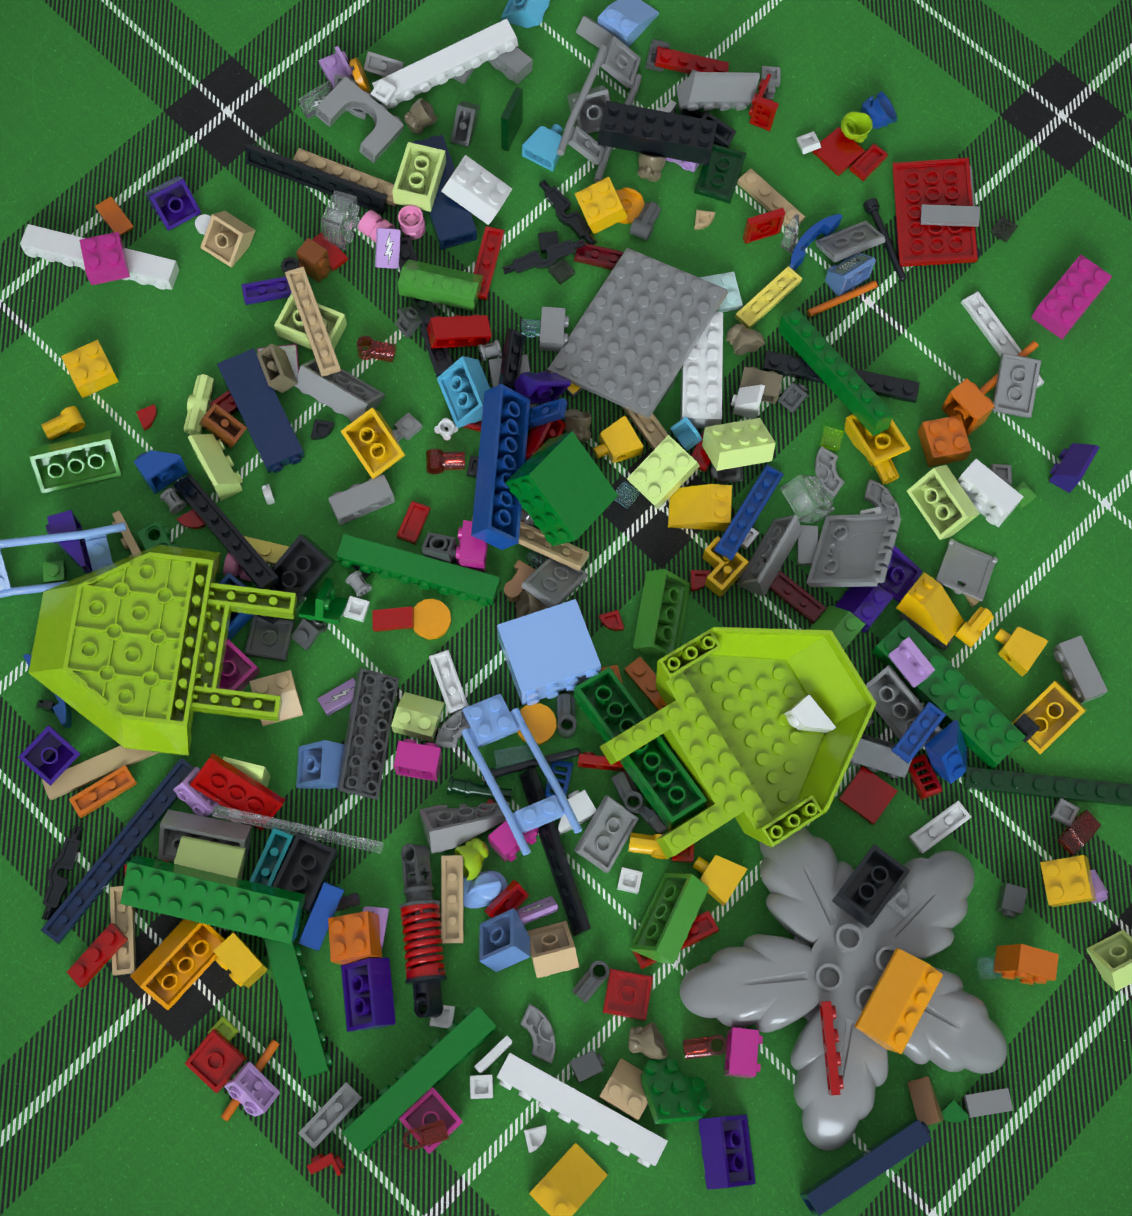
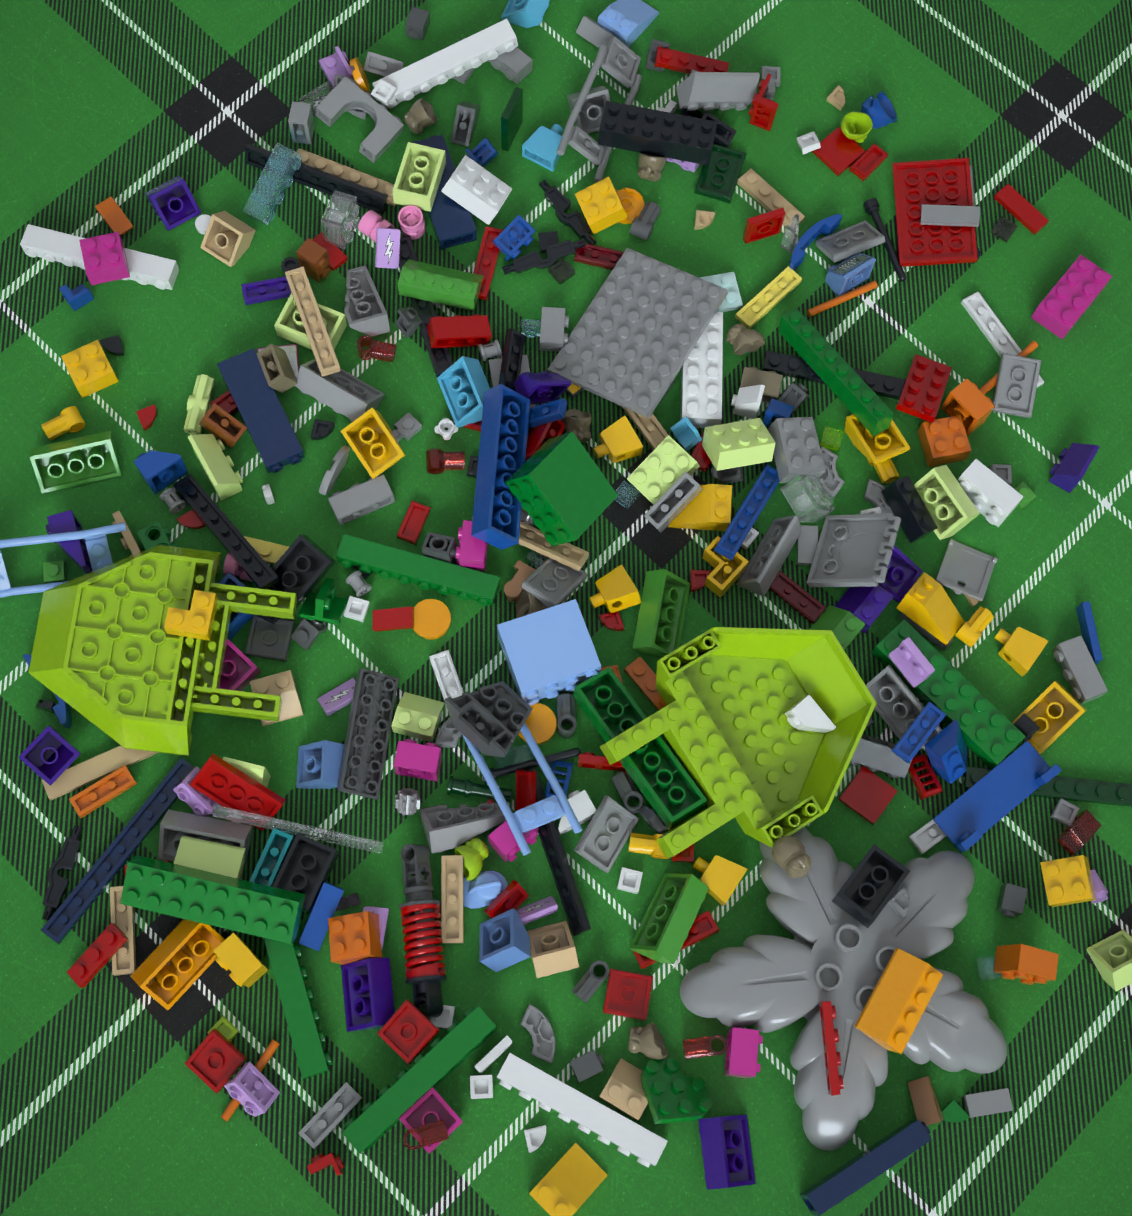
none -> blue panel [59,284,94,311]
none -> black tile [100,335,124,356]
none -> yellow brick [164,590,218,641]
none -> clear light blue brick [243,142,302,226]
none -> light grey brick [288,101,315,144]
none -> light grey tile [319,445,351,495]
none -> light grey wedge [344,265,390,337]
none -> red tile [377,999,440,1064]
none -> light grey gear [395,788,421,815]
none -> dark grey brick [405,7,430,41]
none -> dark grey wedge [444,681,533,757]
none -> blue bracket [465,138,499,168]
none -> blue bracket [492,215,536,261]
none -> red tile [516,769,536,811]
none -> yellow torso [589,565,642,613]
none -> light grey brick [644,472,703,532]
none -> blue panel [762,398,794,427]
none -> light grey brick [768,417,826,483]
none -> dark tan hair [772,836,812,878]
none -> tan tile [826,85,845,111]
none -> black brick [881,476,938,543]
none -> red plate [896,354,952,423]
none -> blue bracket [933,741,1062,853]
none -> red tile [994,184,1049,235]
none -> blue tile [1076,601,1103,665]

